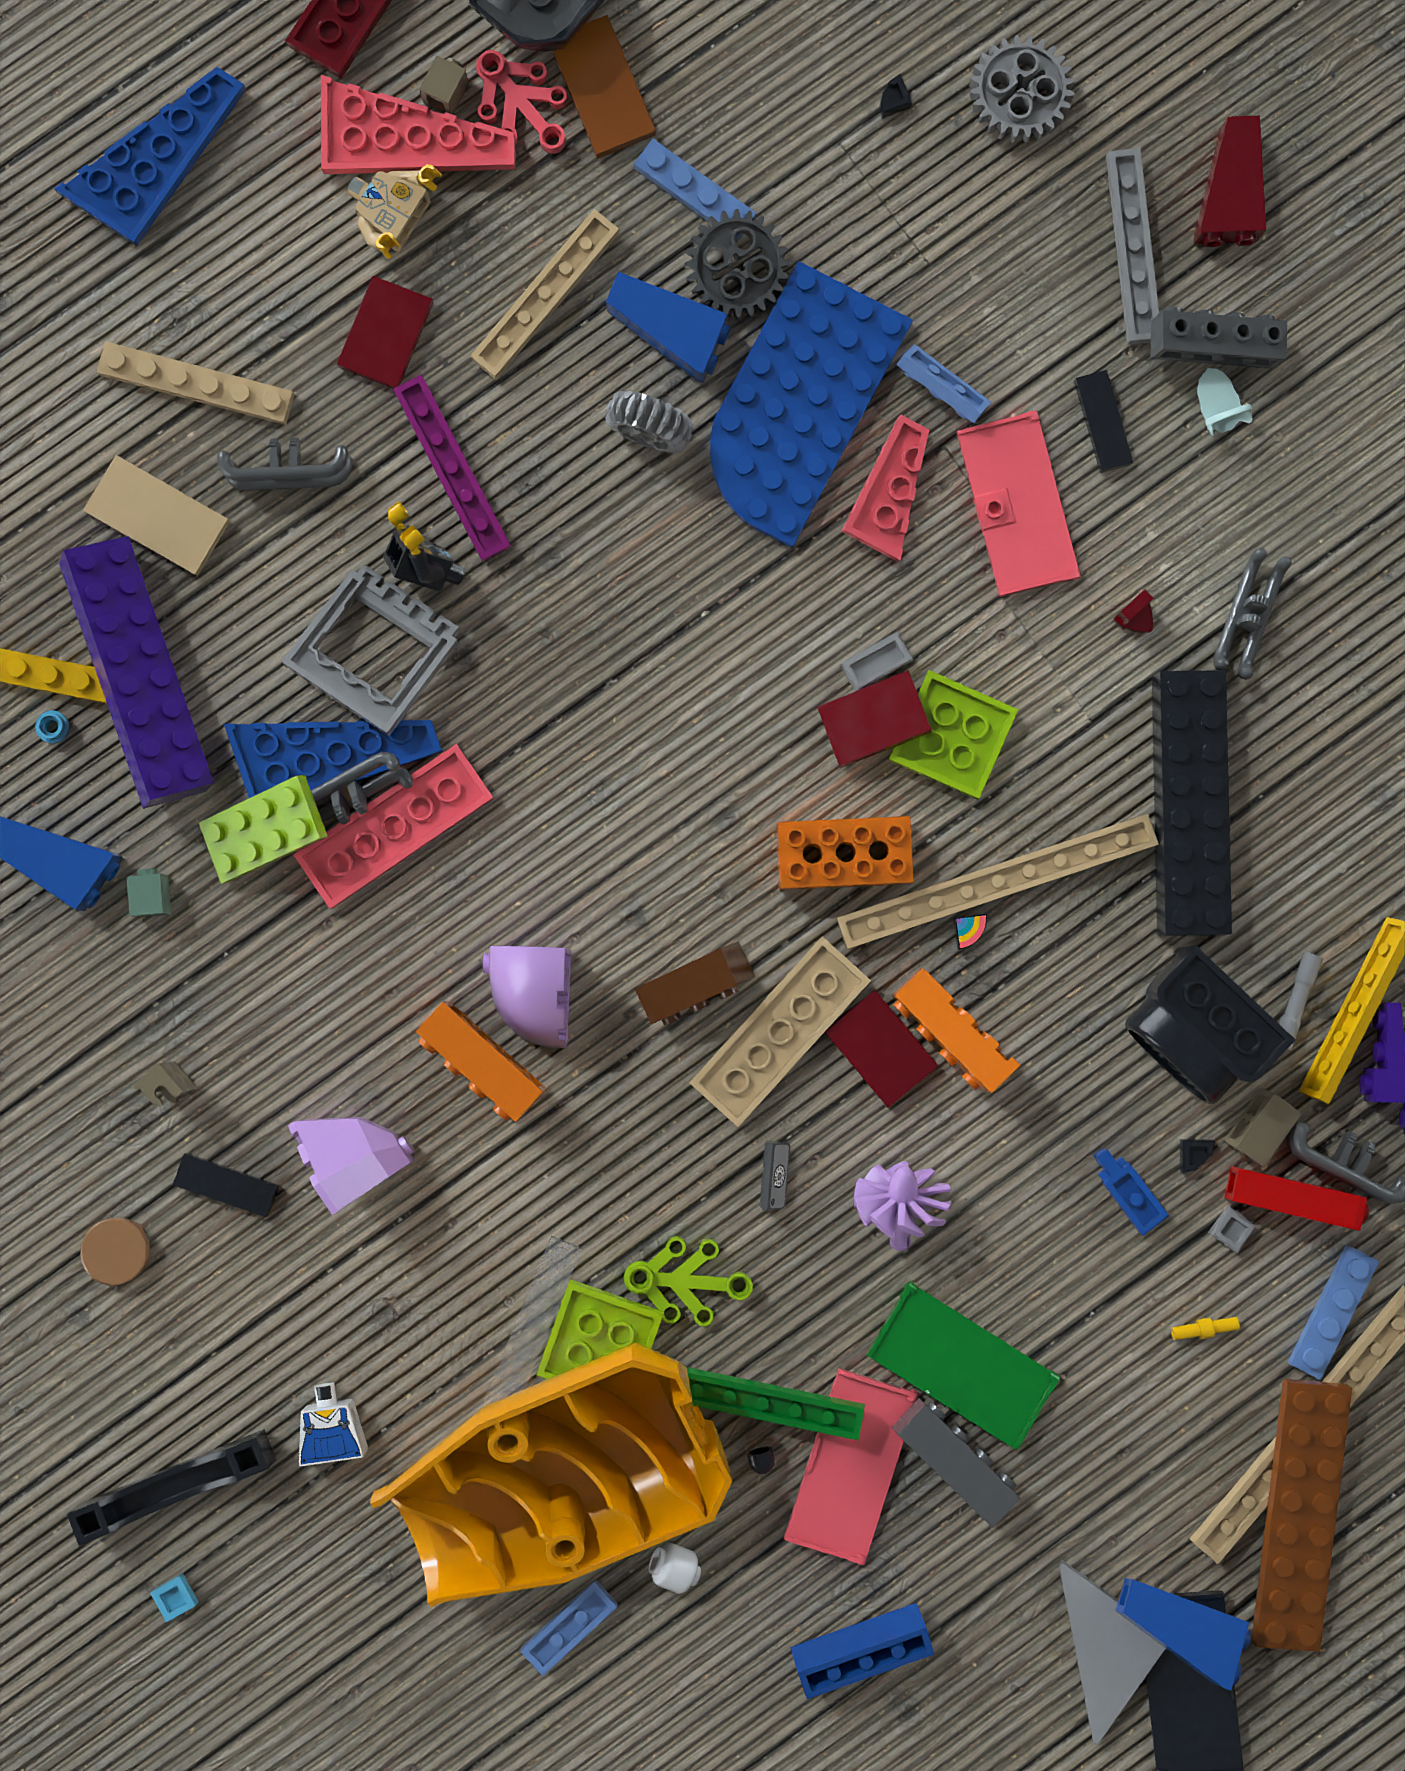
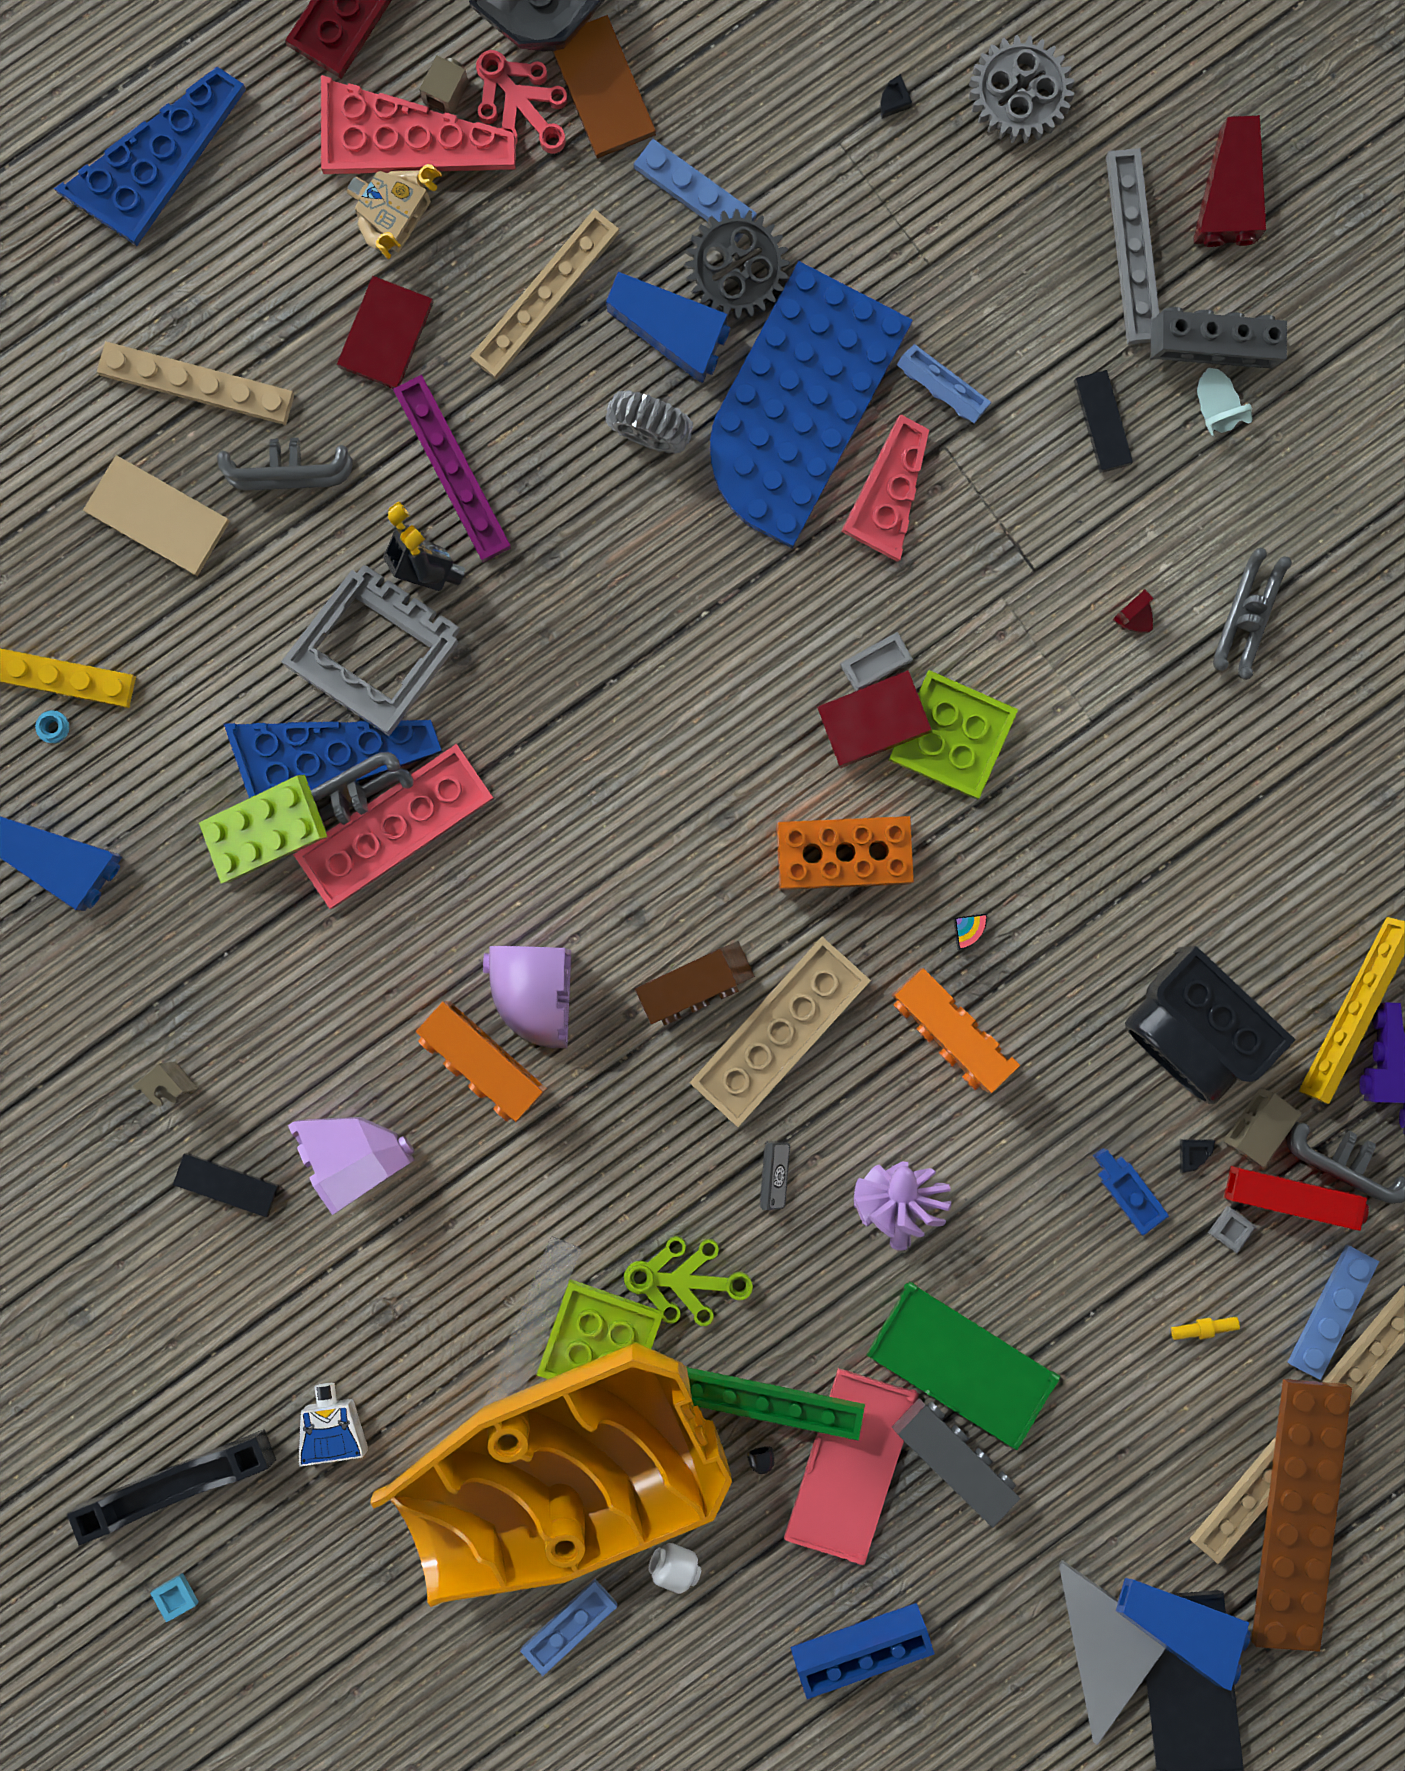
dark purple brick [59,536,214,809] -> none
medium nougat tile [81,1217,150,1285] -> none
sand green brick [126,868,171,917] -> none
dark red tile [825,990,938,1108] -> none
tan plate [836,814,1159,949] -> none
coral door [956,410,1081,597] -> none
black brick [1152,670,1232,936] -> none
light grey piece [1279,952,1323,1051] -> none

